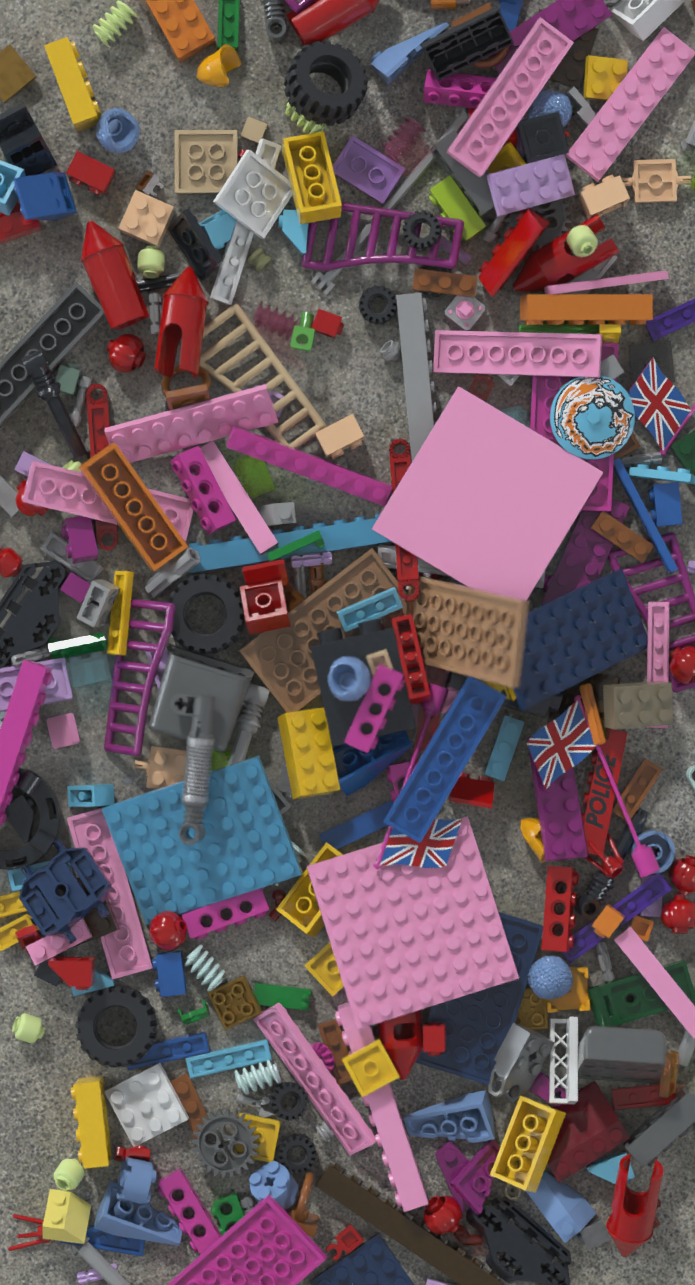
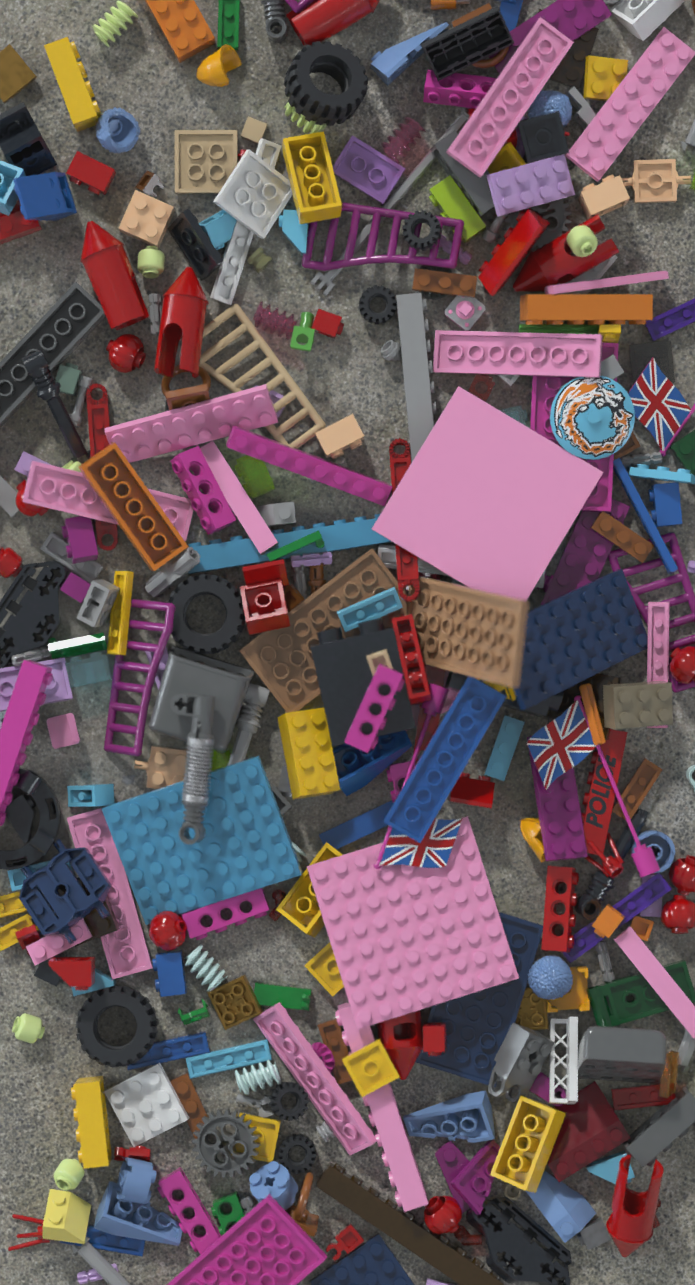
black axle [136,271,195,292] -> none
medium blue hair [328,656,371,701] -> none

